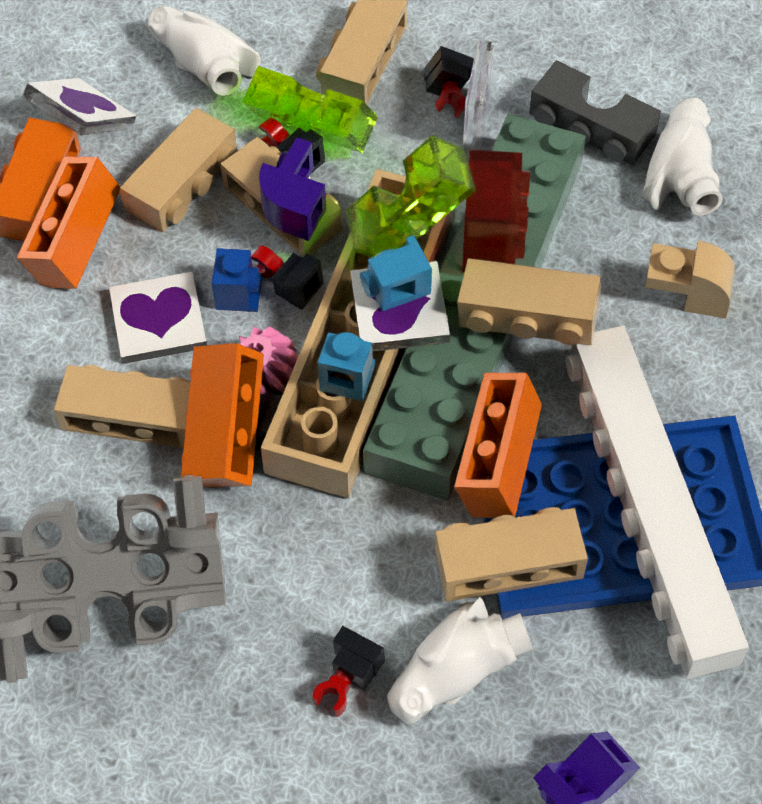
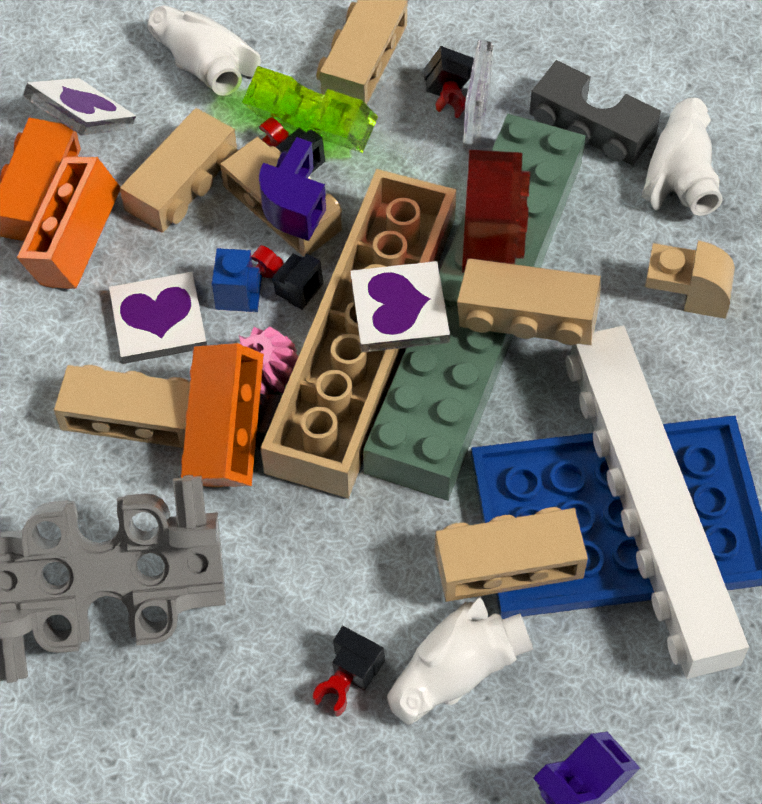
dark azure brick [318,332,375,401] -> none
clear neon green arch [346,135,476,258] -> none
dark azure brick [360,235,432,312] -> none
orange brick [454,372,542,518] -> none

